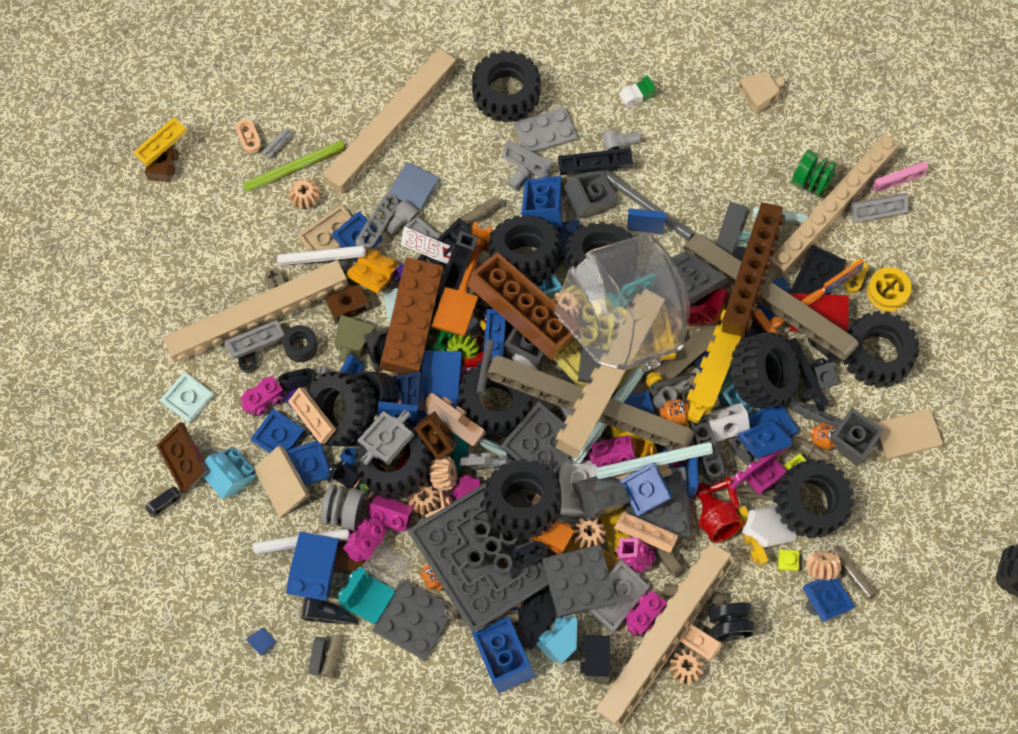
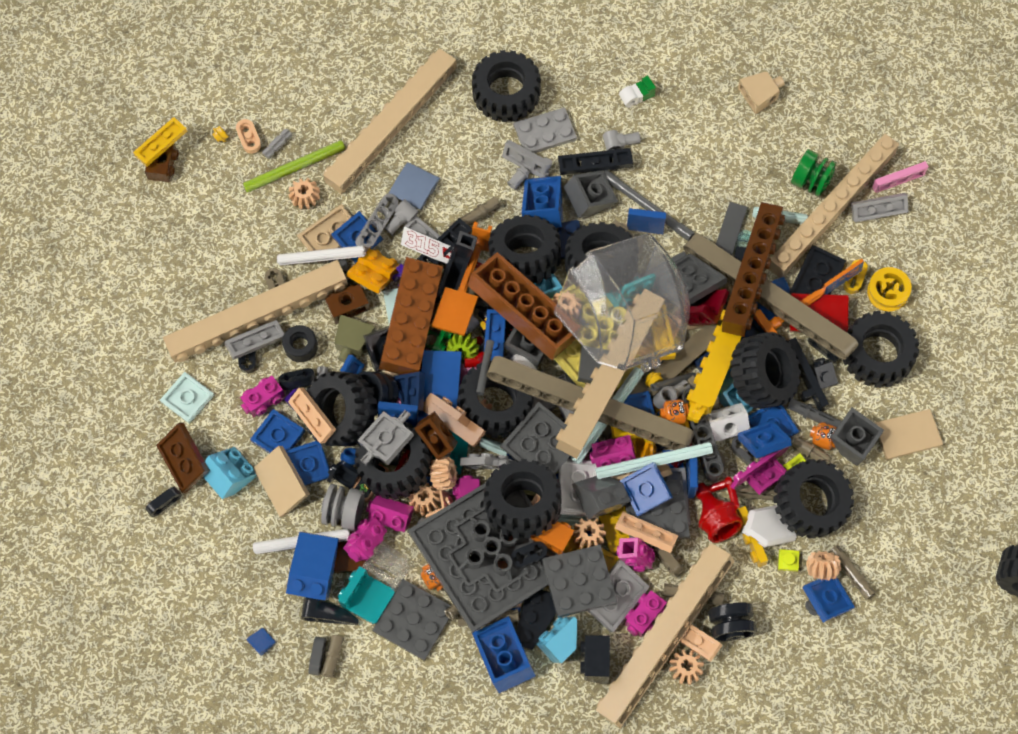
none -> yellow plate [212,126,229,142]

